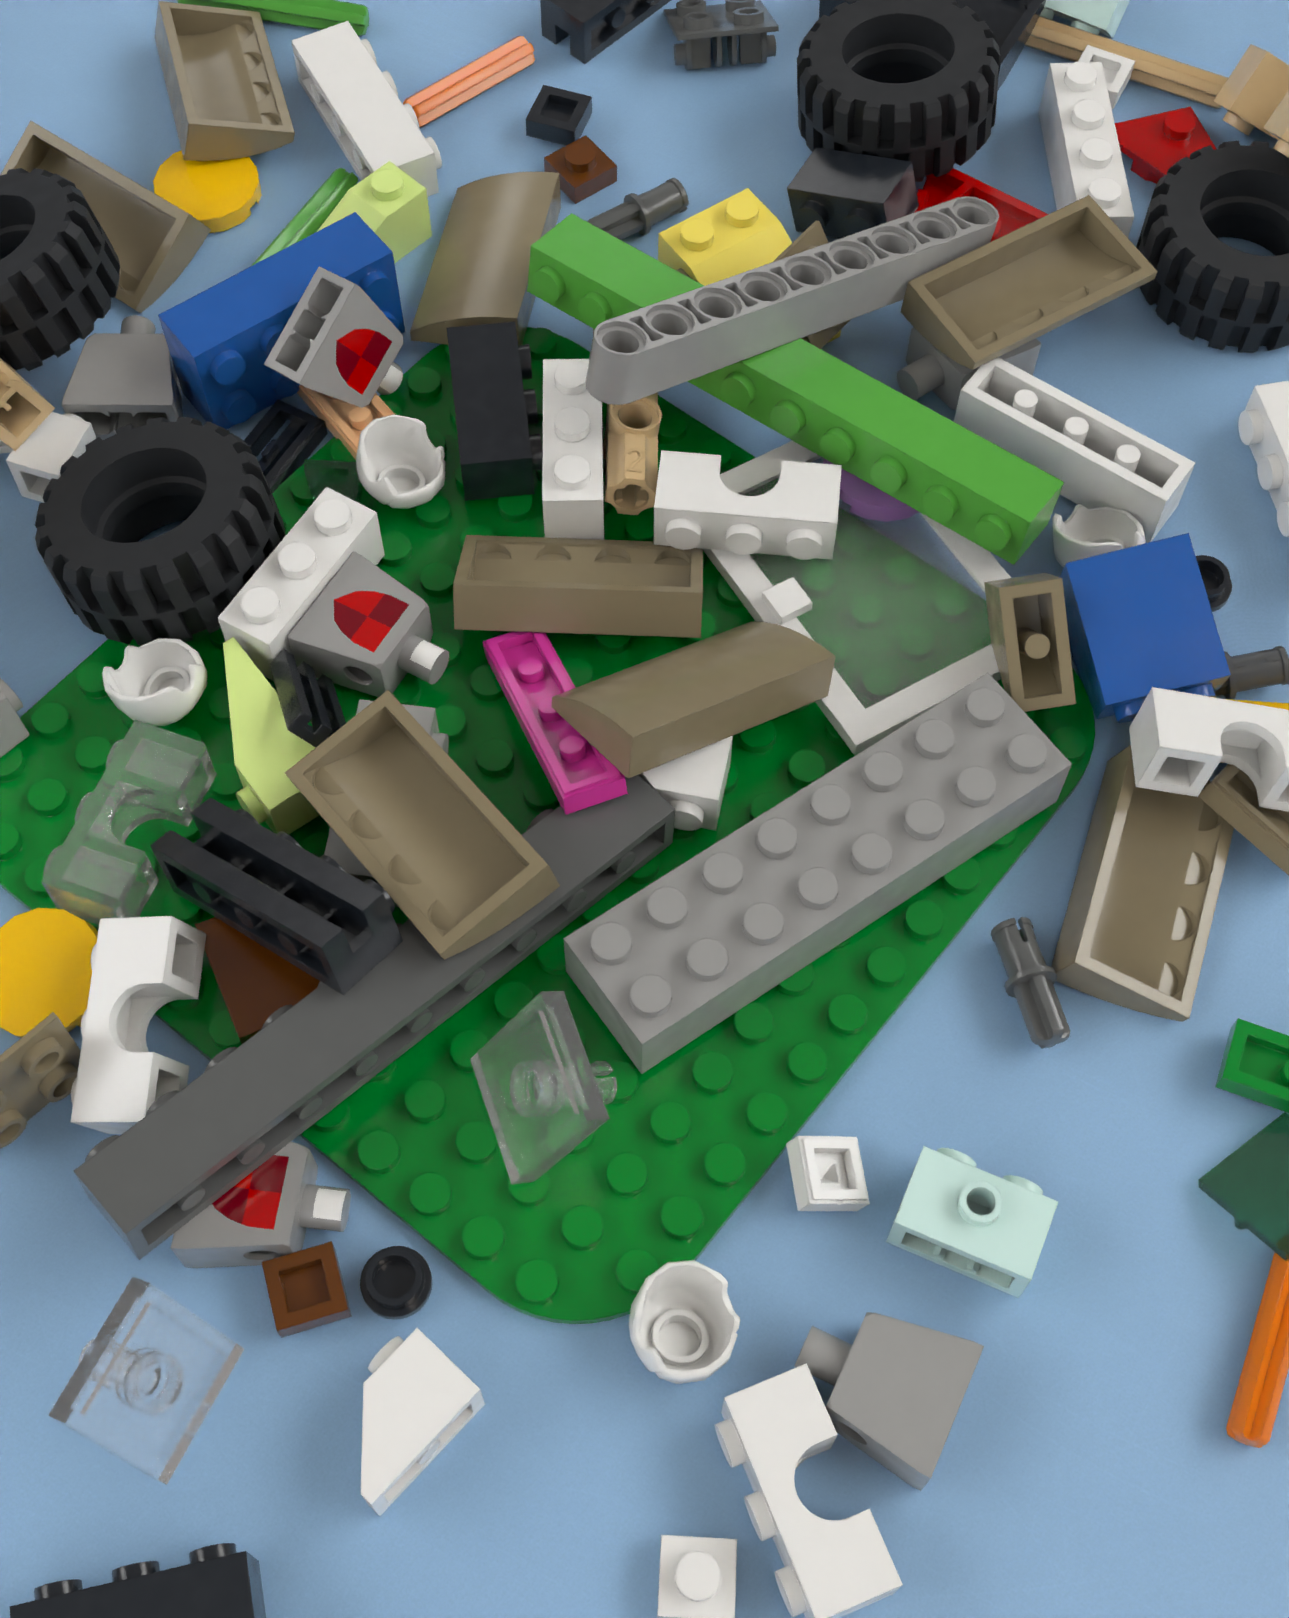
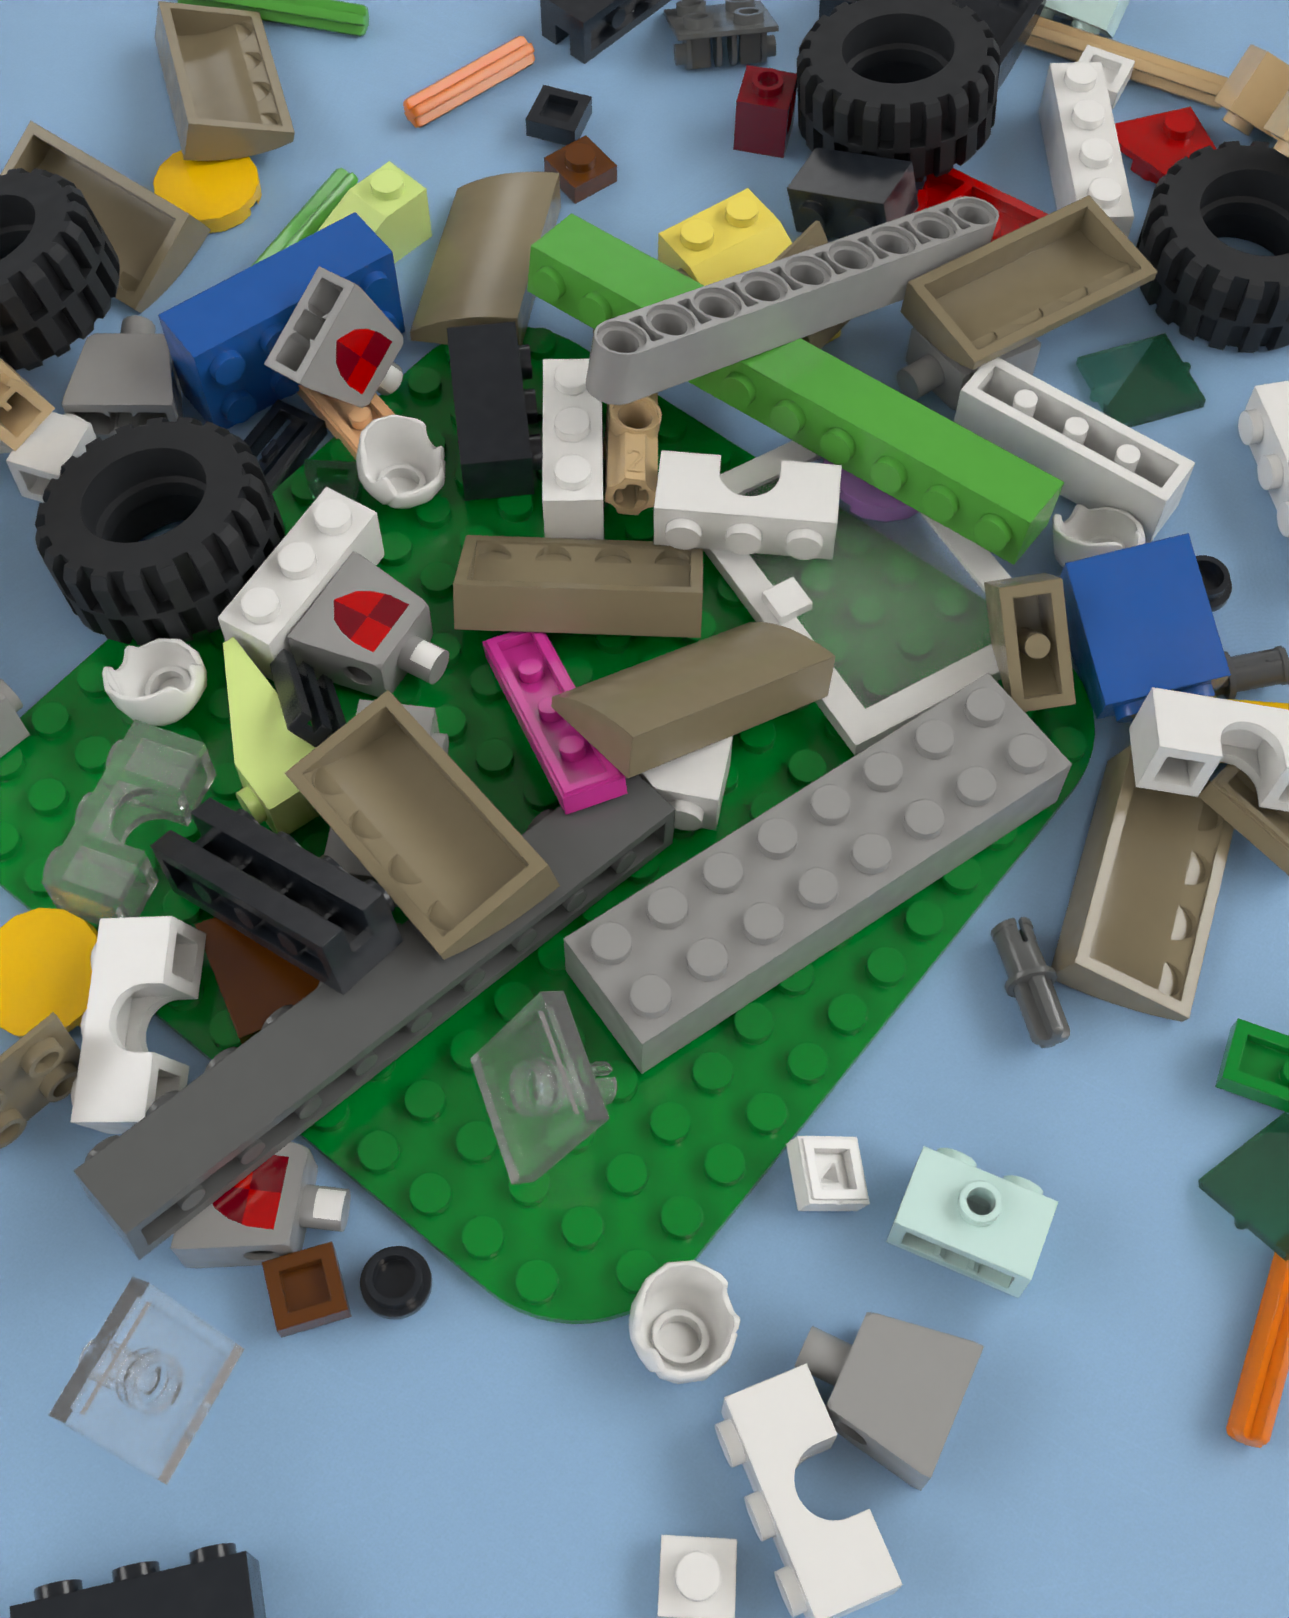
white brick [291,21,442,197] -> none
white slope [361,1328,485,1516] -> none
dark grey axle [587,178,689,240] -> none
none -> dark red brick [733,65,797,158]
none -> clear green piece [1076,333,1206,428]

